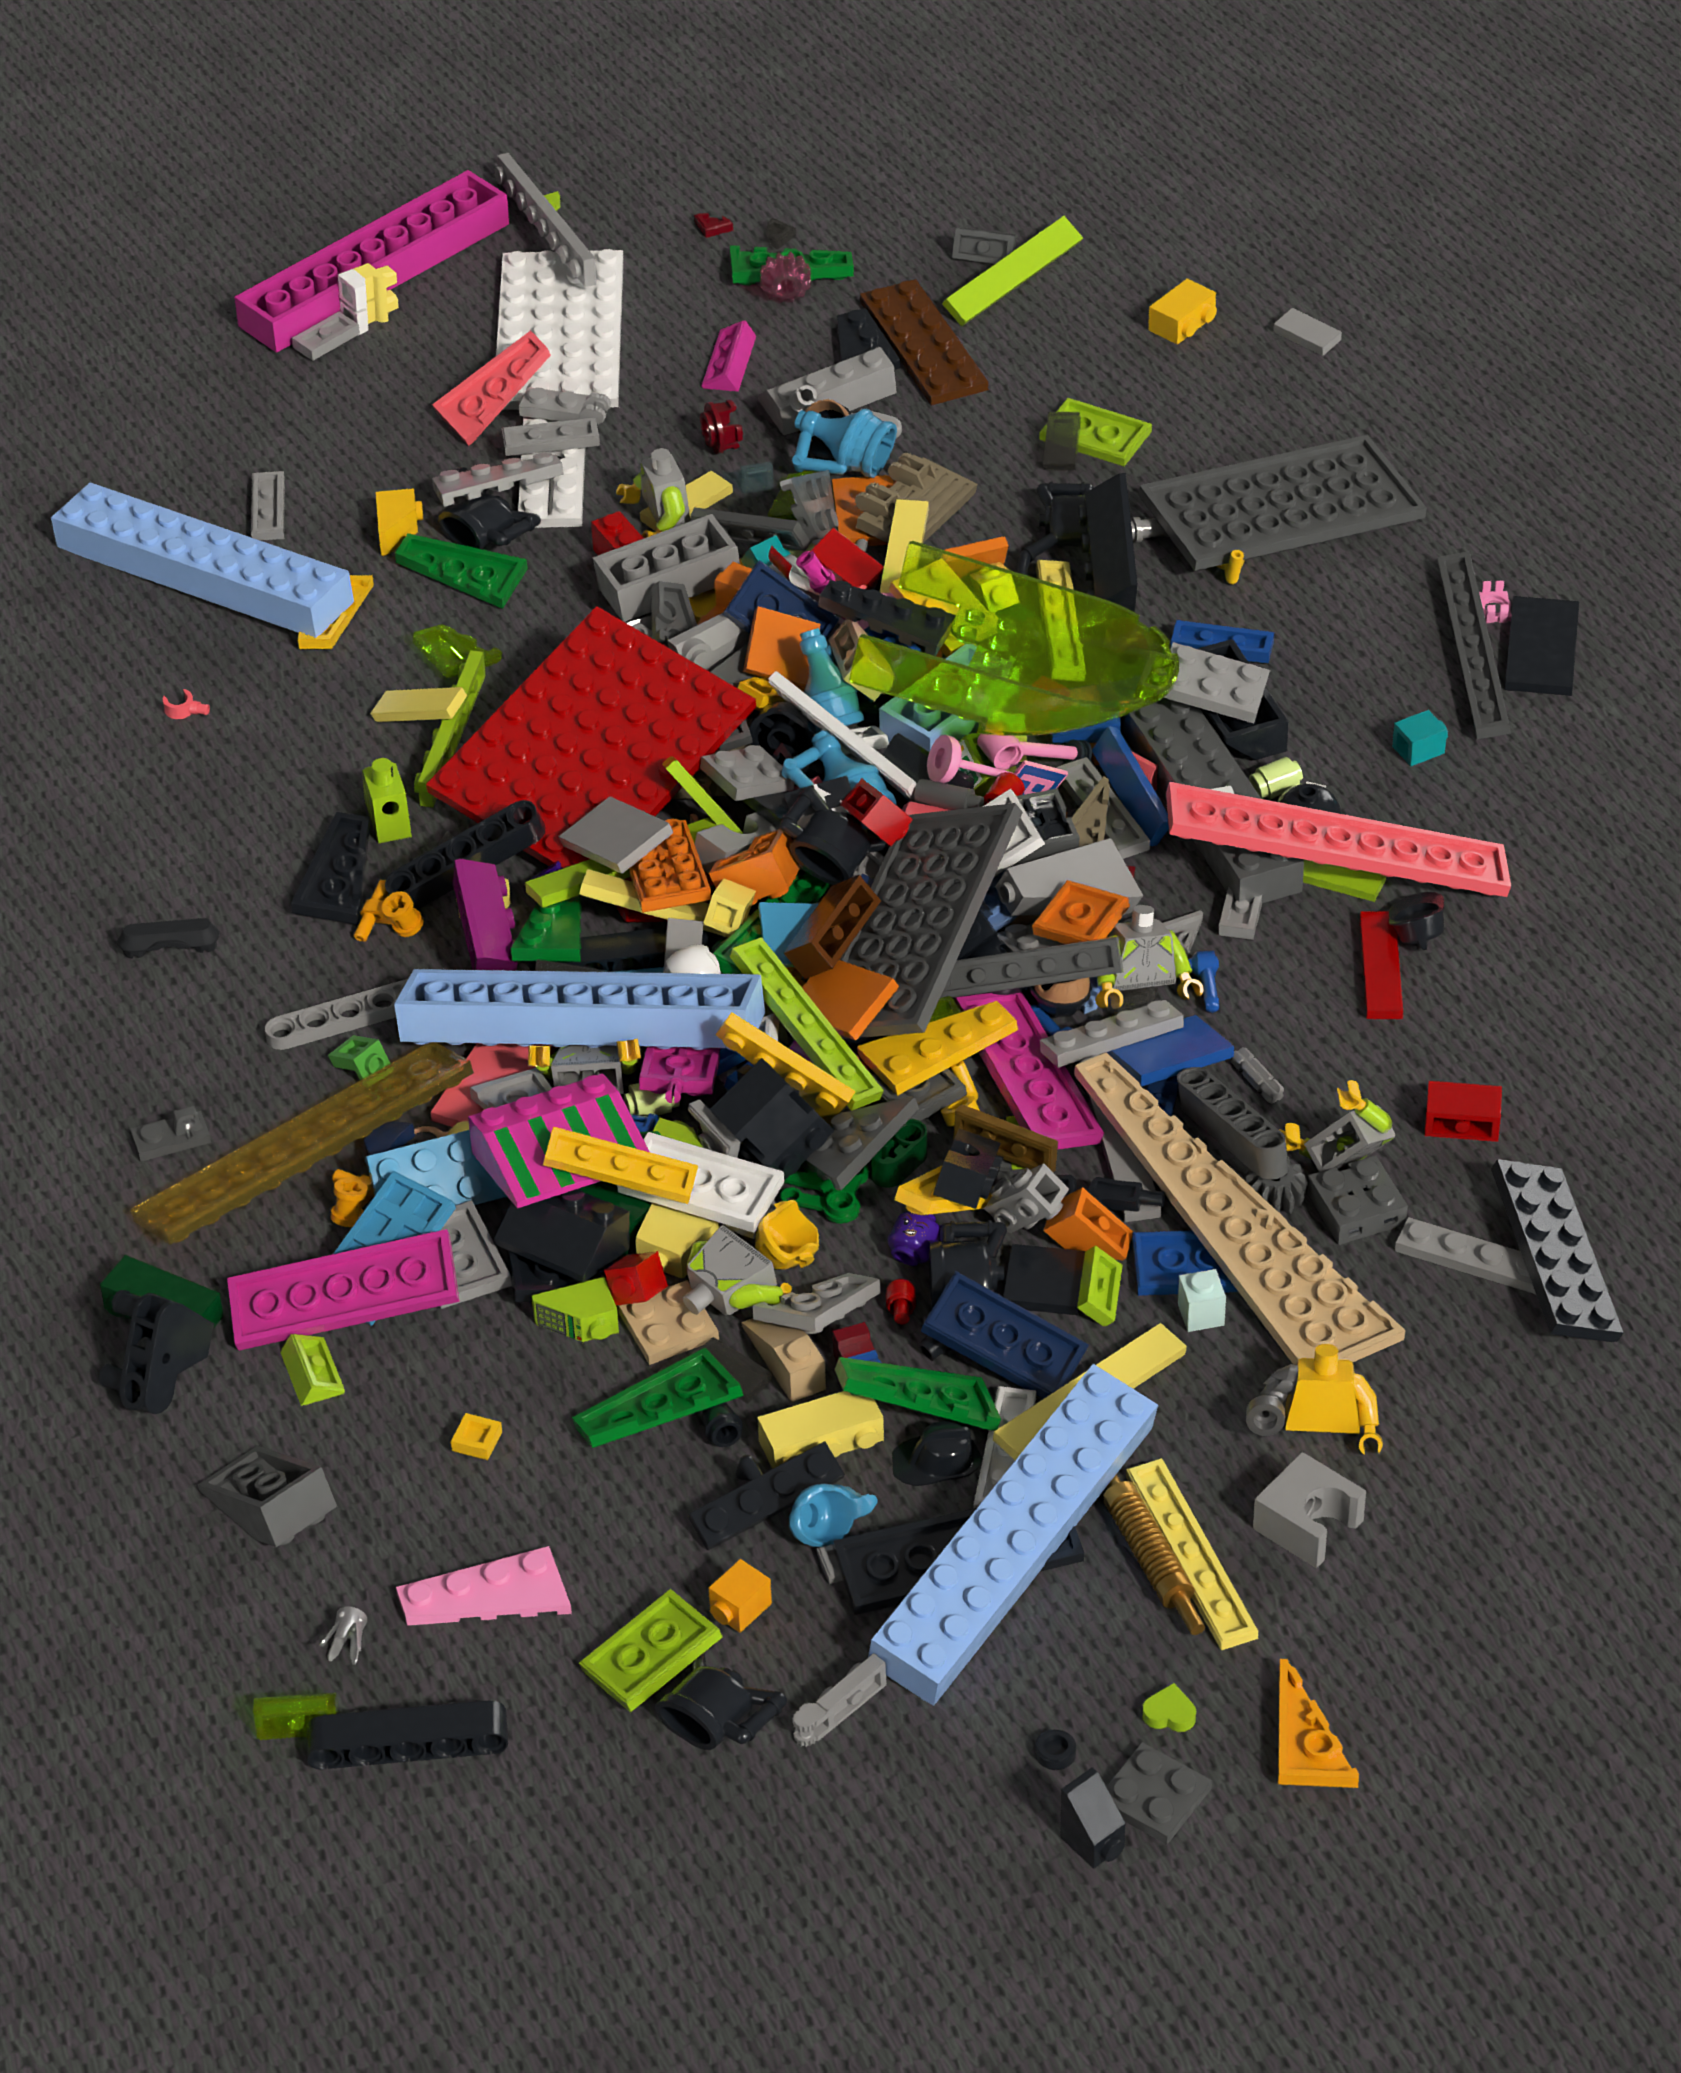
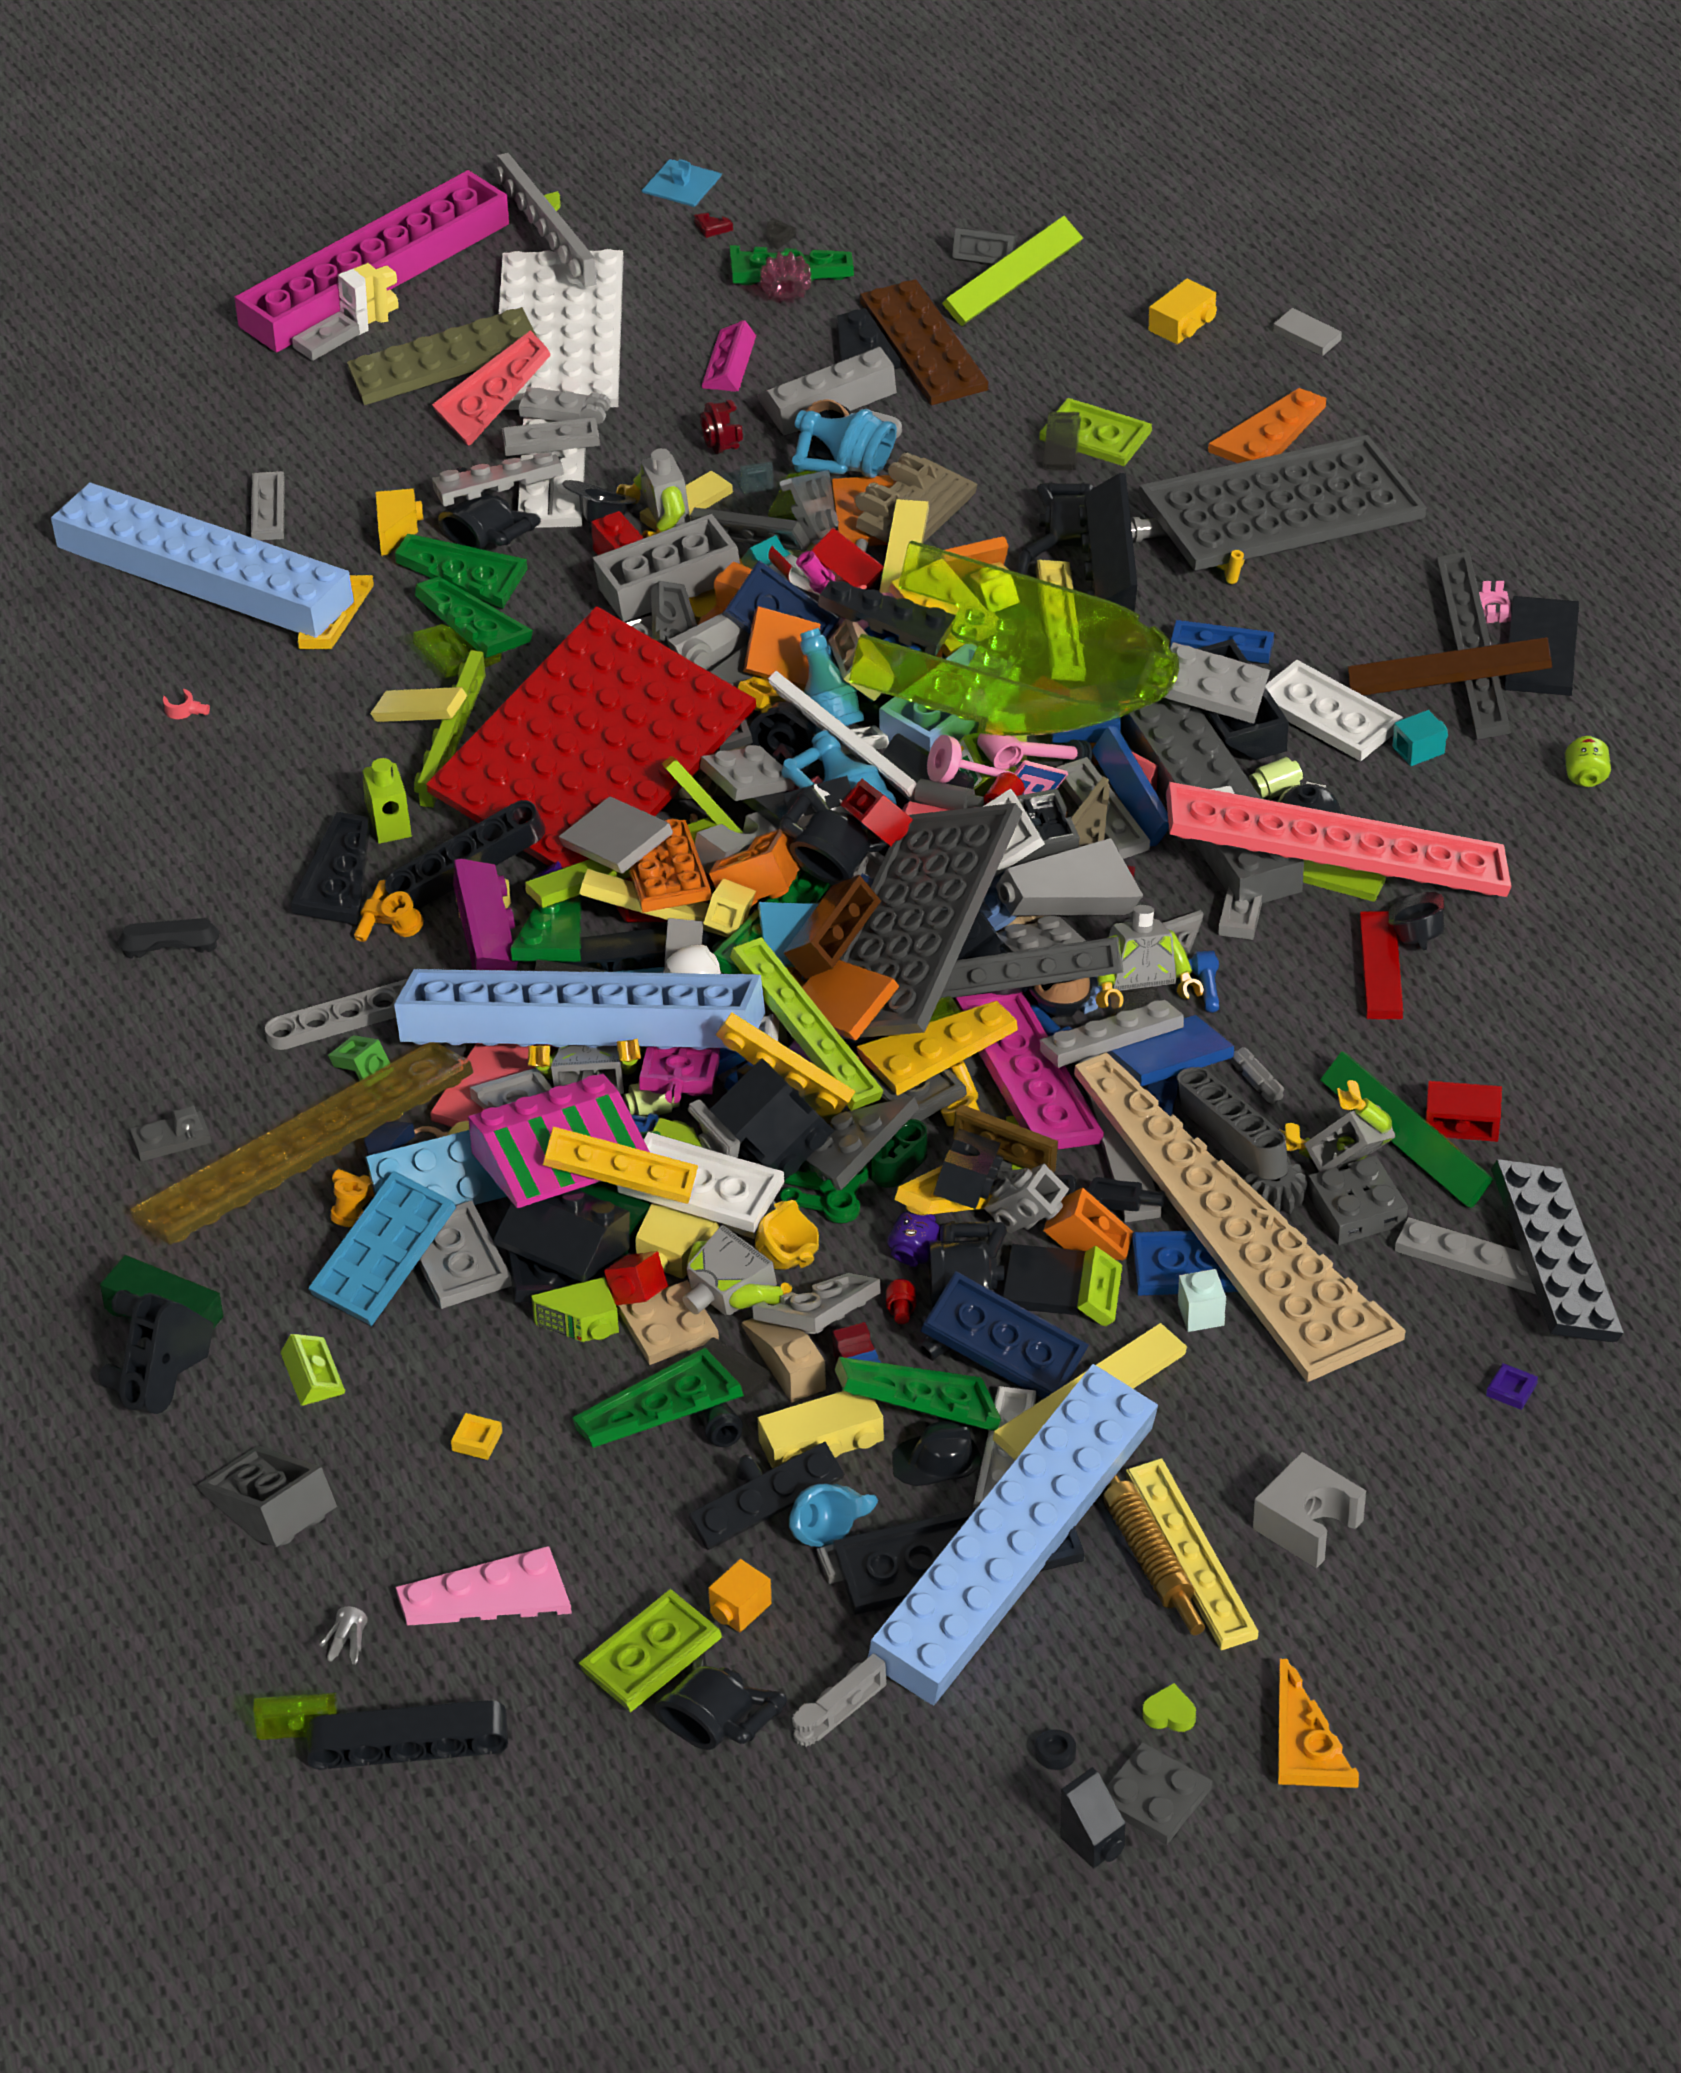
dark pink plate [227,1229,460,1351] -> none
light grey pin [789,385,817,413] -> none
orange tile [1032,880,1130,944] -> none
yellow torso [1246,1344,1383,1455] -> none
none -> olive plate [347,307,536,406]
none -> green wing [415,576,533,658]
none -> black piece [562,480,637,525]
none -> dark azure piece [642,159,722,207]
none -> orange wing [1208,388,1326,463]
none -> white plate [1265,660,1403,761]
none -> green tile [1320,1051,1494,1208]
none -> reddish brown tile [1348,637,1552,695]
none -> dark purple tile [1486,1363,1538,1410]
none -> lime head [1565,736,1611,787]

